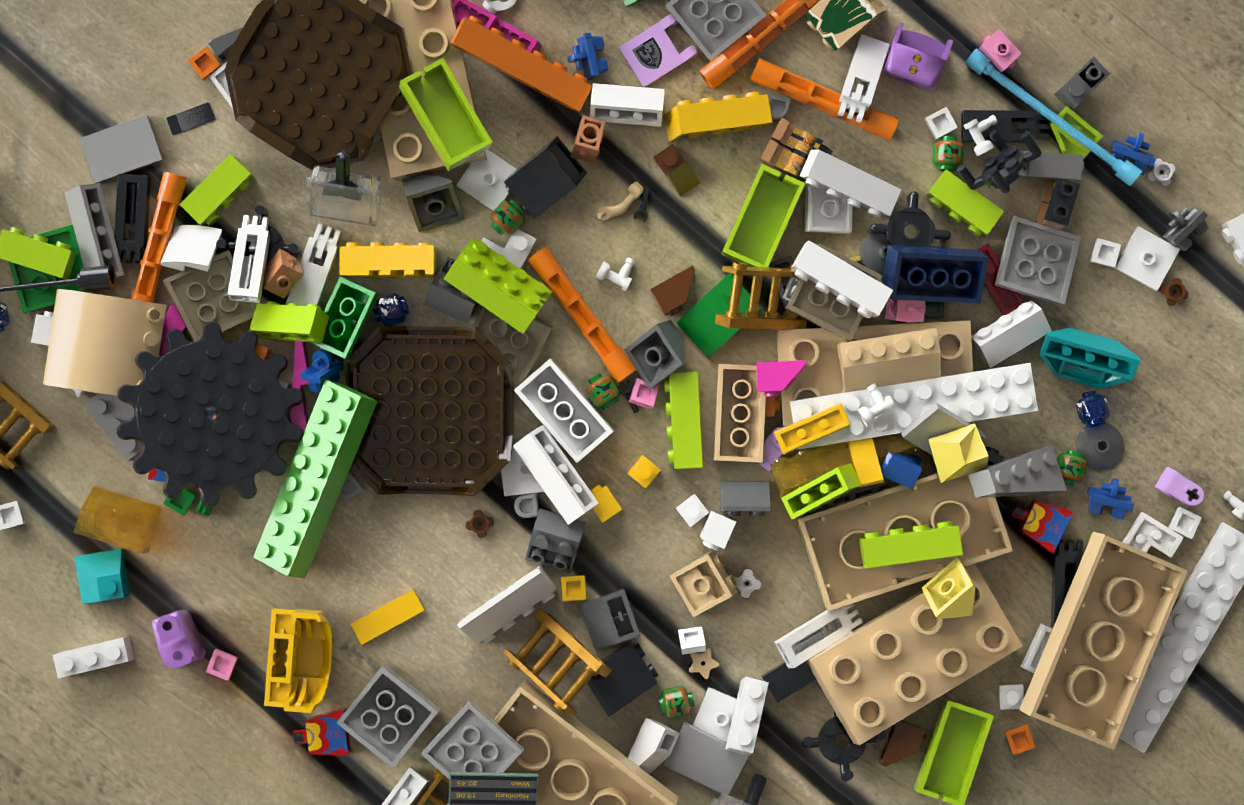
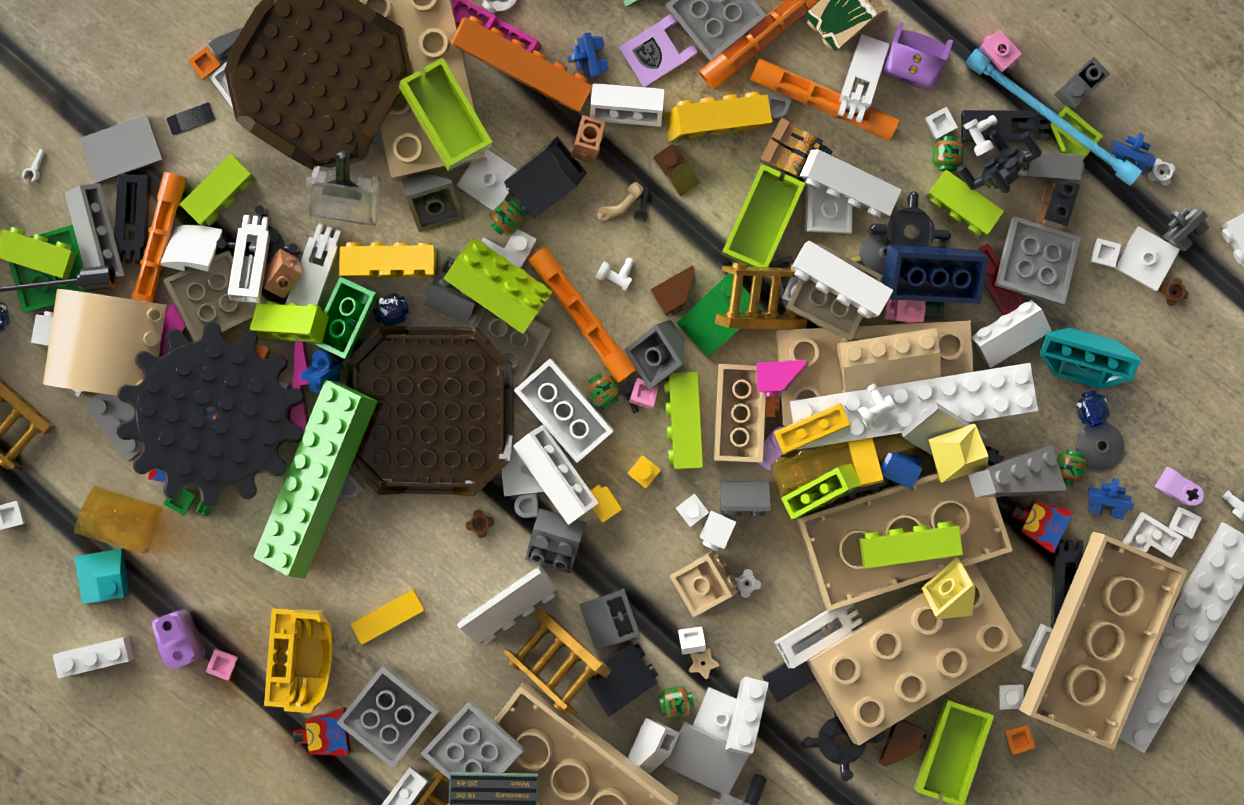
yellow plate [561,575,587,601] -> none
none -> white hand [22,150,45,182]

